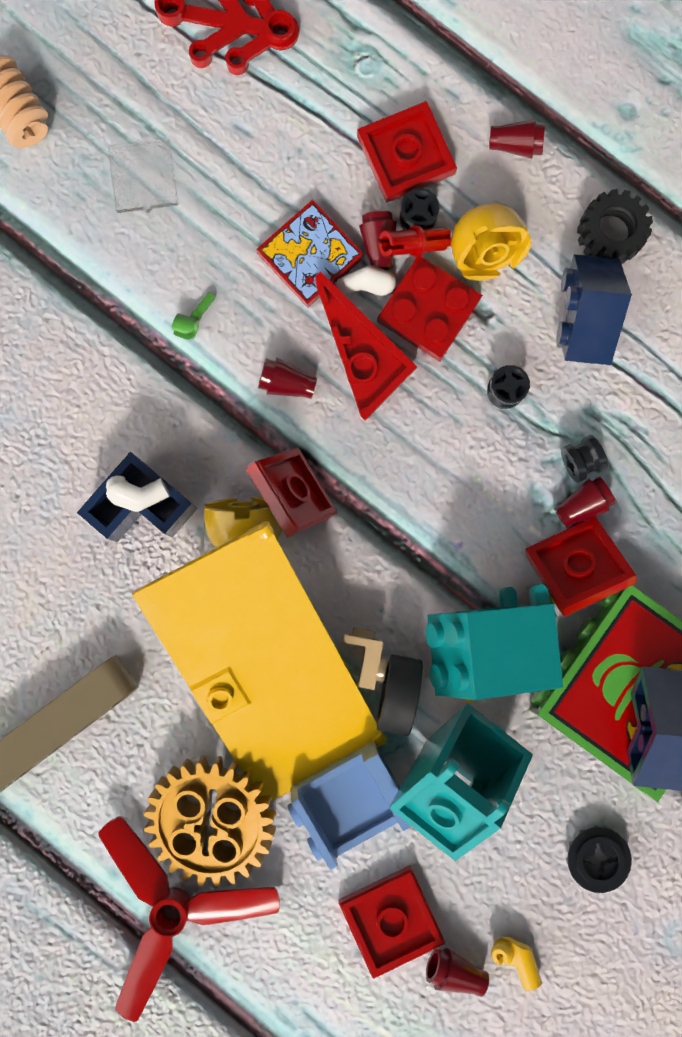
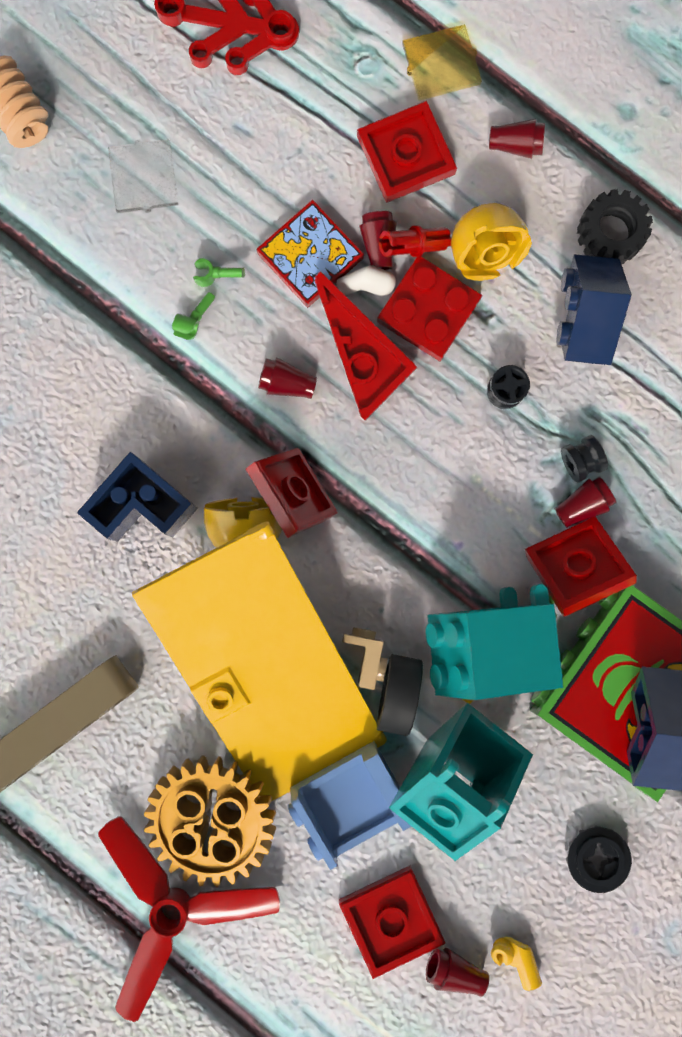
white arm [106,476,170,512] -> none
black wheel [399,188,440,230] -> none
none -> bright green hand [193,258,245,287]
none -> clear yellow piece [402,24,482,101]

